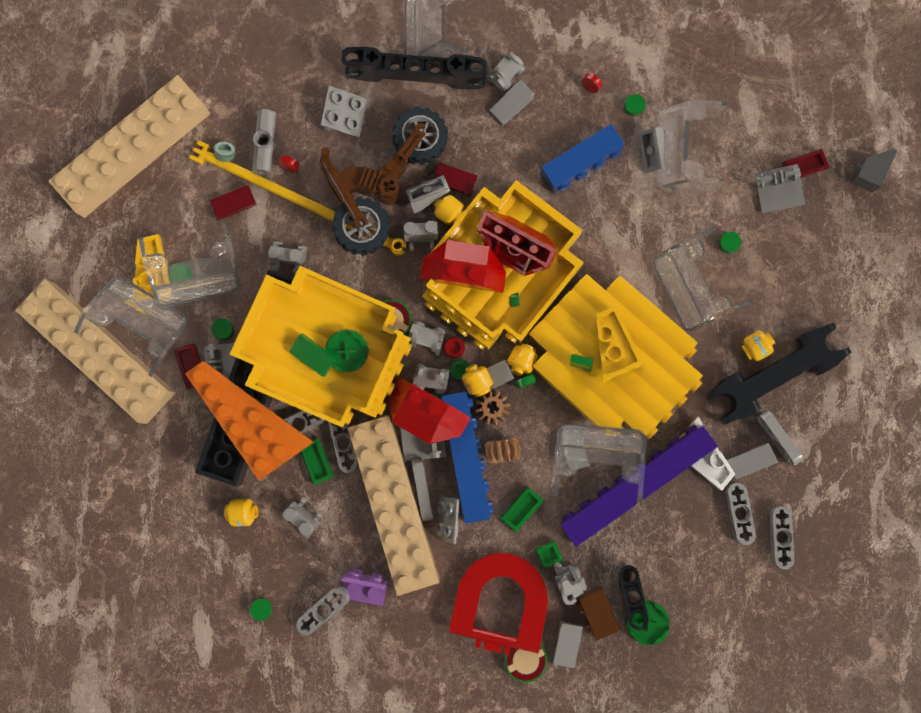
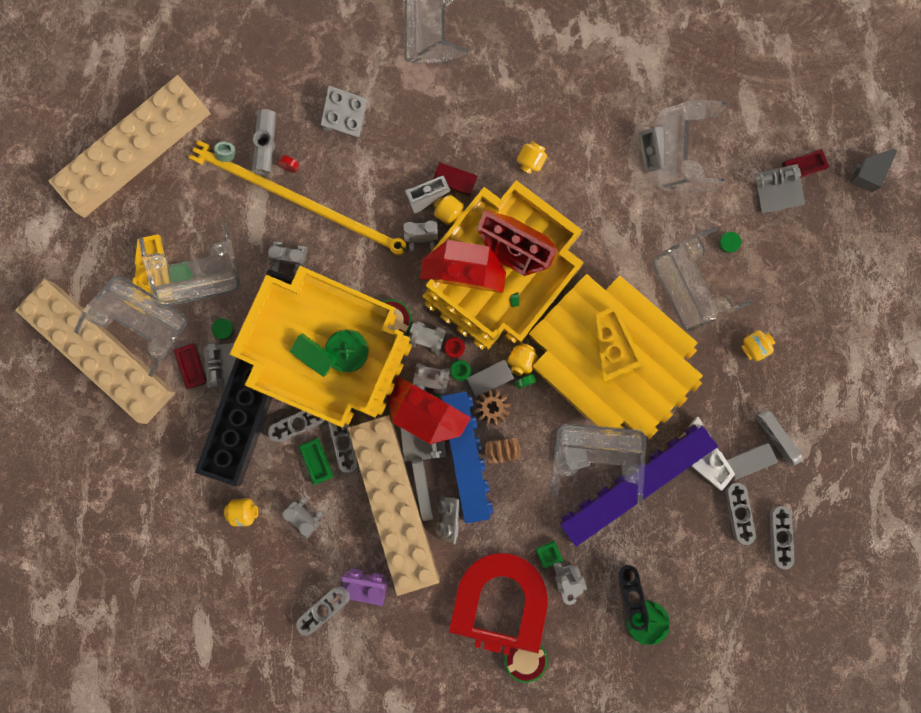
orange wing [185,361,314,480] -> none
dark red tile [210,185,257,220] -> none
green tile [250,598,273,621] -> none
piece [320,107,448,256] -> none
black piece [341,47,487,90] -> none
yellow head [462,364,493,397] -> none
light grey piece [486,52,525,92] -> none
light grey slope [490,80,534,126] -> none
green tile [500,486,544,533] -> none
blue brick [540,124,625,193] -> none
light grey slope [553,620,583,668] -> none
green tile [570,354,593,371] -> none
reddish brown brick [576,586,621,640] -> none
red tile [581,73,602,93] -> none
green tile [624,94,646,116] -> none
black piece [705,322,852,424] -> none
none -> yellow head [517,141,547,174]

